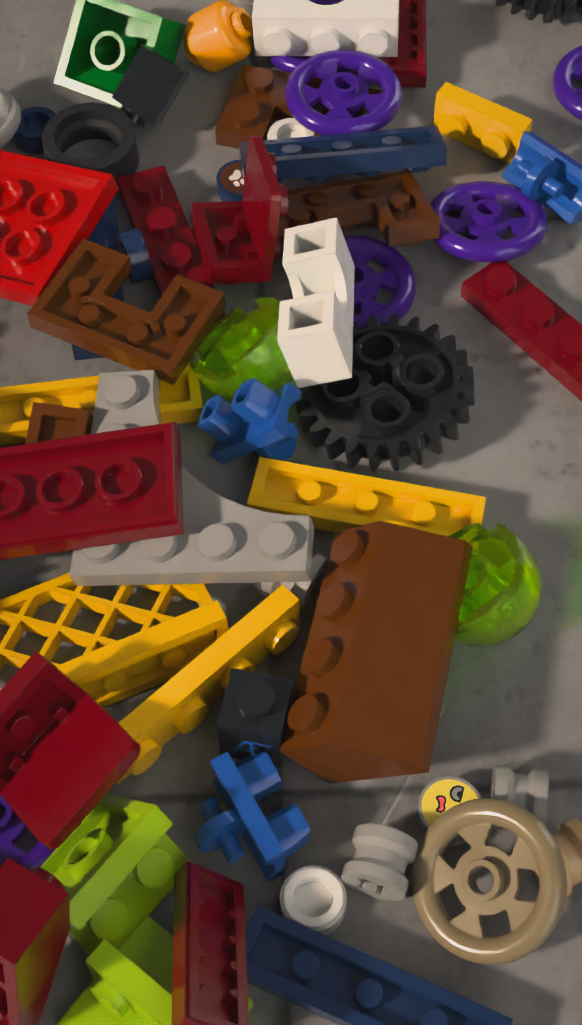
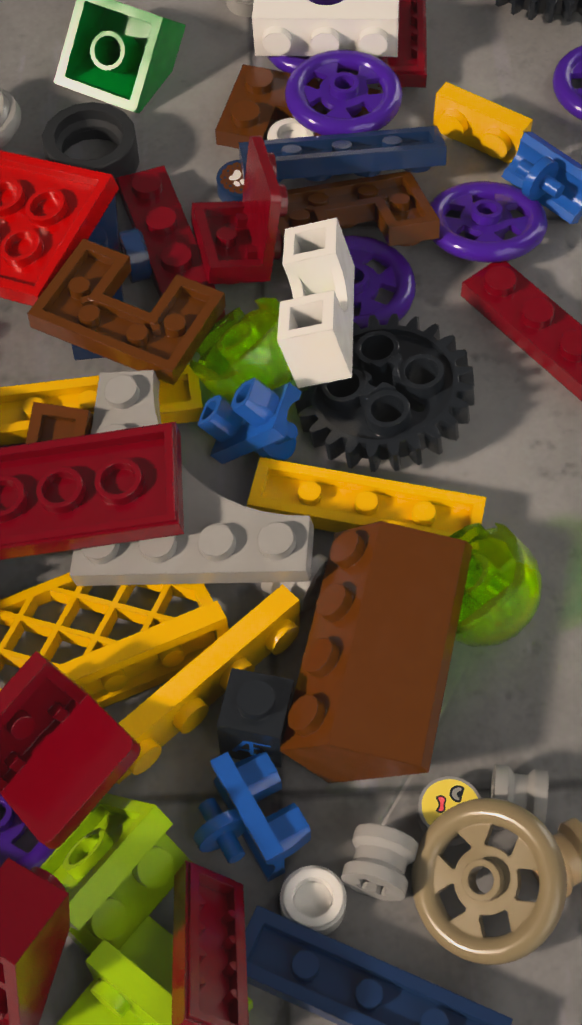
dark blue tile [13,107,56,154] -> none
black brick [111,45,190,128] -> none
light orange head [182,0,253,72] -> none

